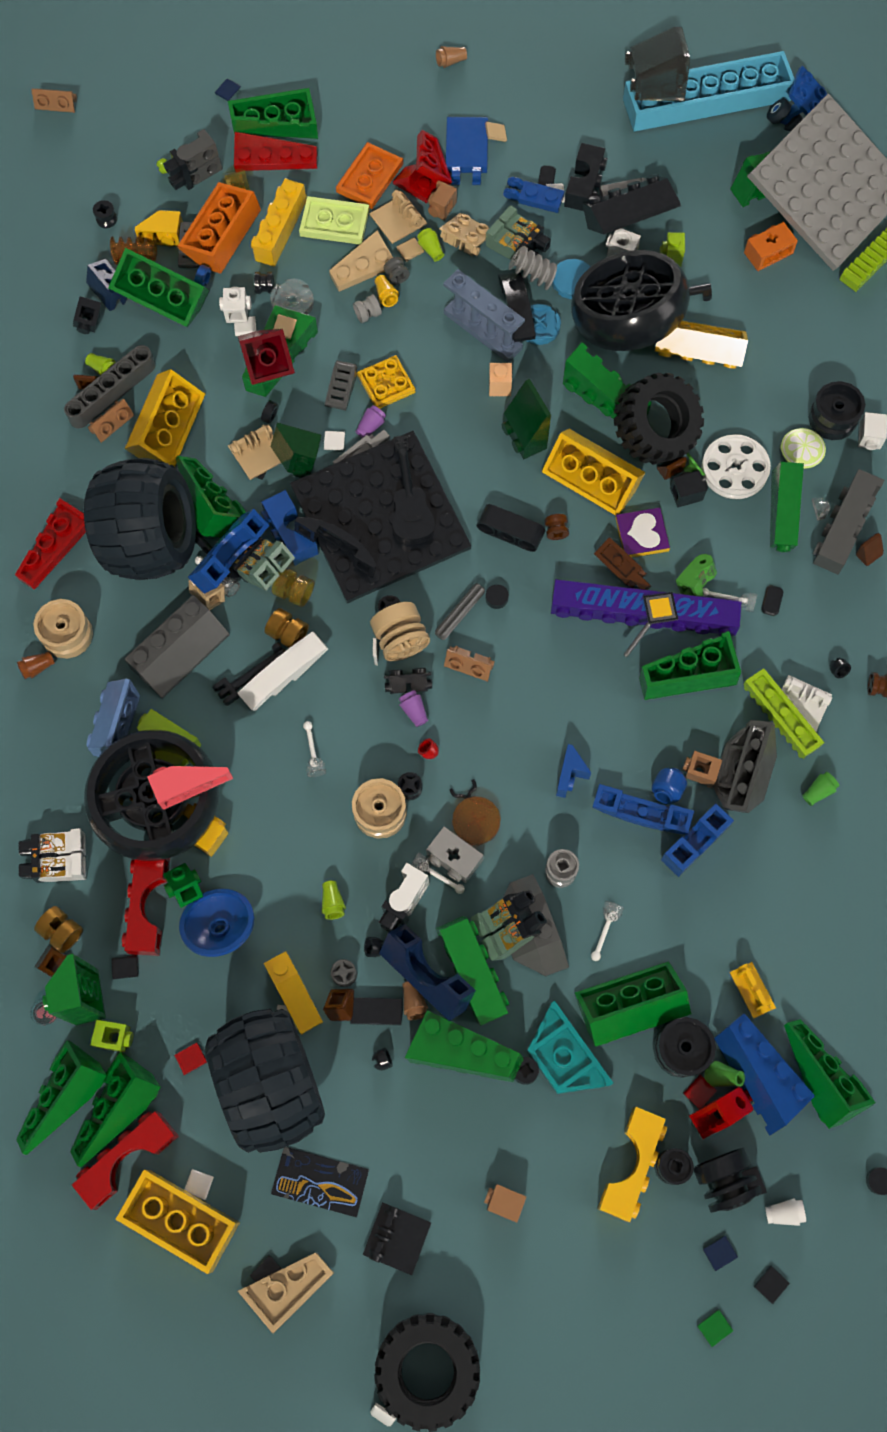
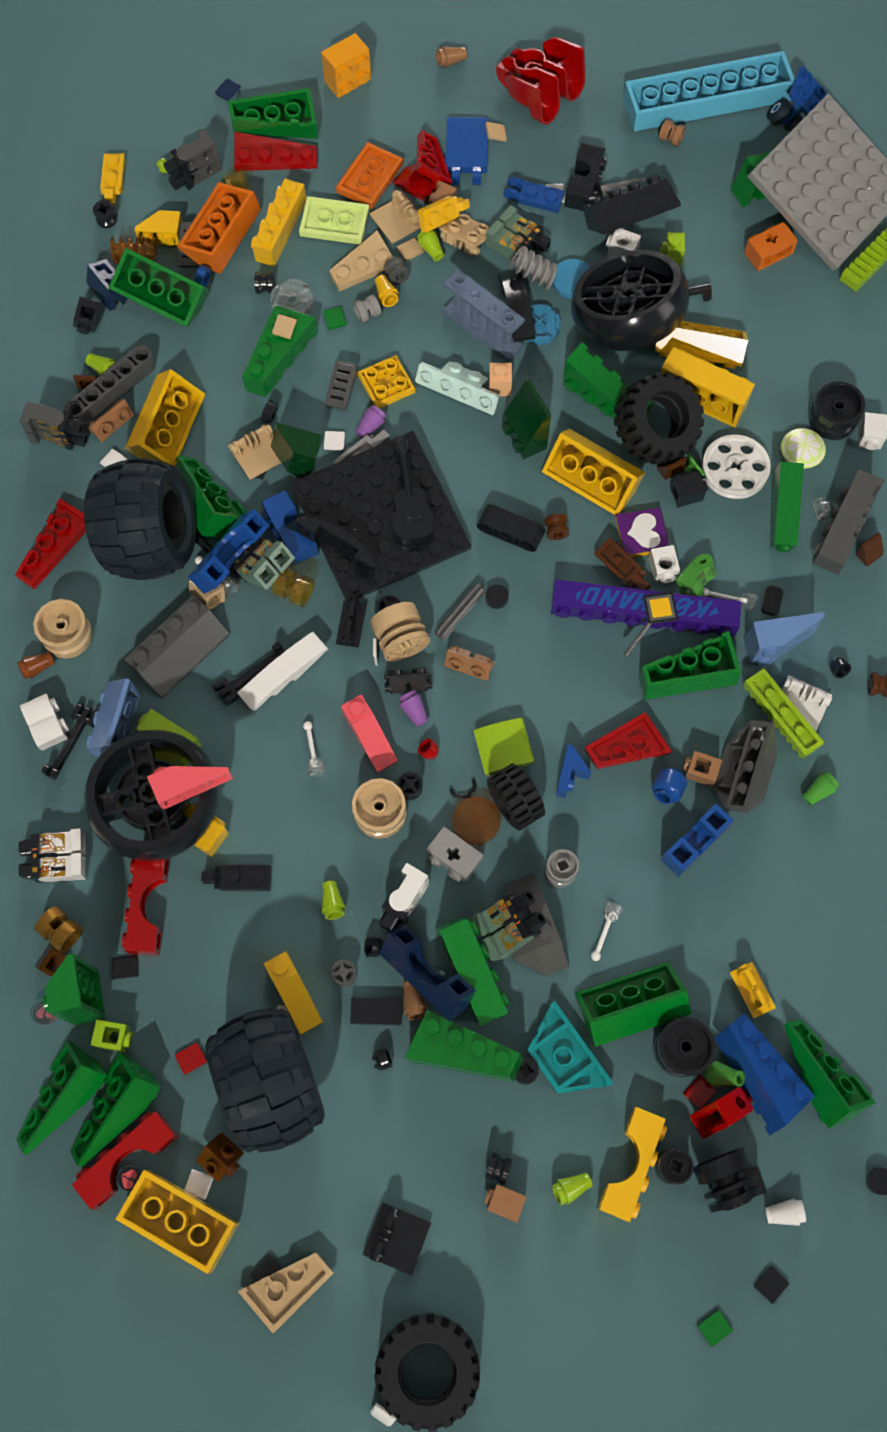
medium nougat hinge [31,88,77,113] -> none
green brick [163,863,203,908] -> none
blue dish [179,889,255,957] -> none
white brick [219,287,251,323] -> none
white piece [234,316,257,336] -> none
dark red slope [237,328,295,385] -> none
pearl gold wheel [264,608,309,648] -> none
black sticker [271,1147,369,1217] -> none
reddish brown slope [323,989,354,1021] -> none
hinge [411,852,465,894] -> none
black piece [538,165,556,186] -> none
blue slope [593,784,694,835] -> none
clear smoke windscreen [625,27,690,101] -> none
dark blue piece [703,1236,738,1271] -> none
none -> hips [19,402,89,450]
none -> white brick [20,694,69,751]
none -> black hinge [42,703,97,780]
none -> yellow hinge [100,154,126,206]
none -> white piece [100,449,127,467]
none -> tile [116,1165,143,1192]
none -> reddish brown brick [196,1132,244,1183]
none -> black hinge [201,865,272,891]
none -> light orange brick [321,33,371,98]
none -> green piece [323,306,346,330]
none -> black hinge [336,597,367,648]
none -> coral slope [341,694,398,773]
none -> light aqua bracket [415,361,500,415]
none -> yellow hinge [418,196,470,233]
none -> lime slope [473,718,535,776]
none -> black wheel [485,1152,513,1185]
none -> black tyre [487,763,545,831]
none -> red piece [496,37,586,125]
none -> lime cone [551,1172,593,1205]
none -> red wing [584,712,672,769]
none -> white brick [648,545,680,584]
none -> medium nougat wheel [658,118,686,147]
none -> yellow brick [660,347,755,428]
none -> medium blue slope [744,612,825,667]

